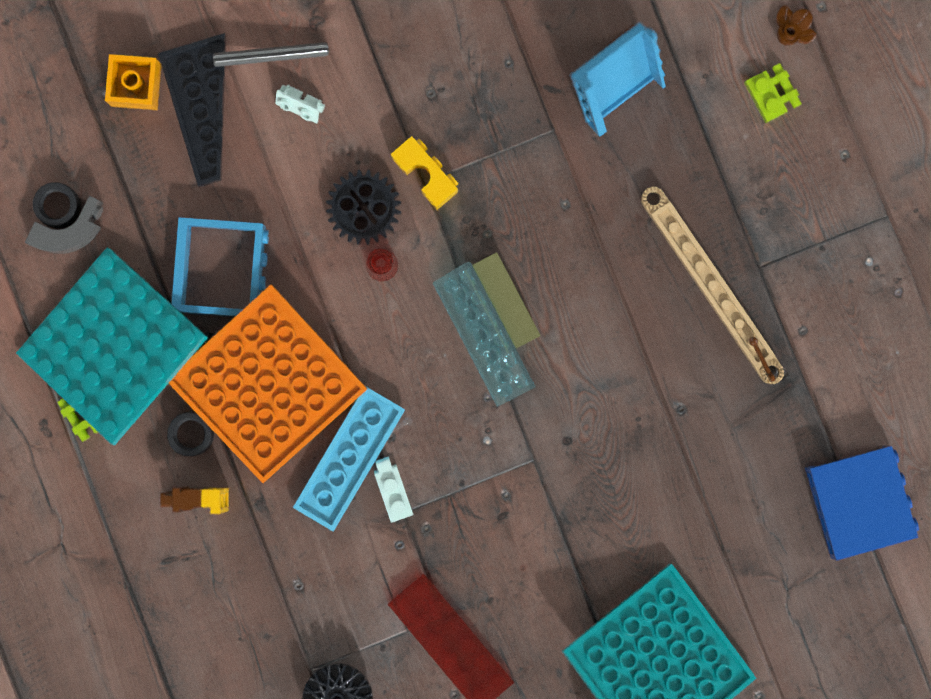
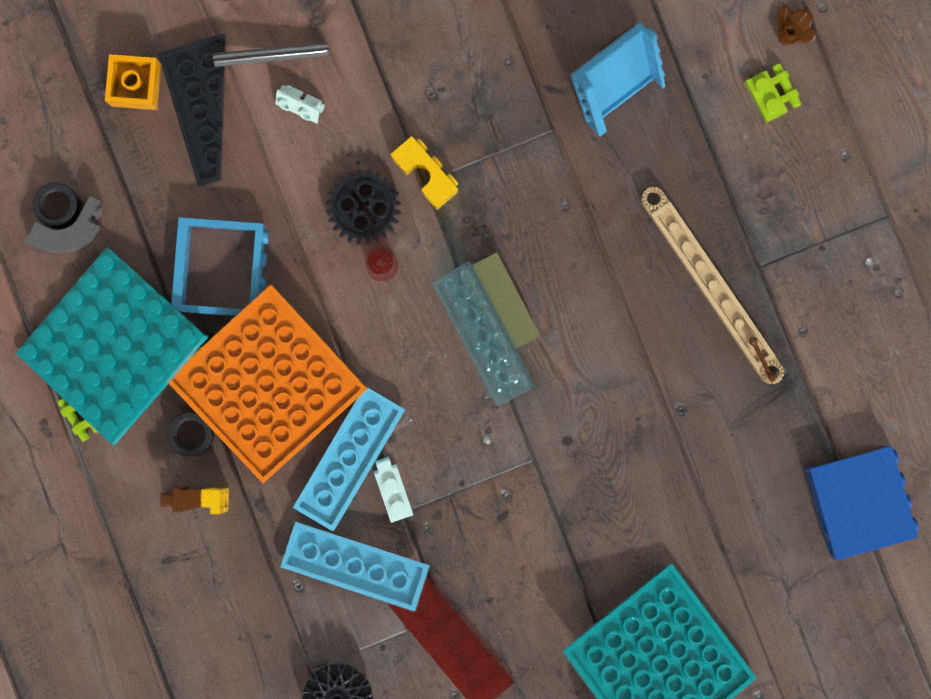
none -> medium azure plate [280,522,430,611]

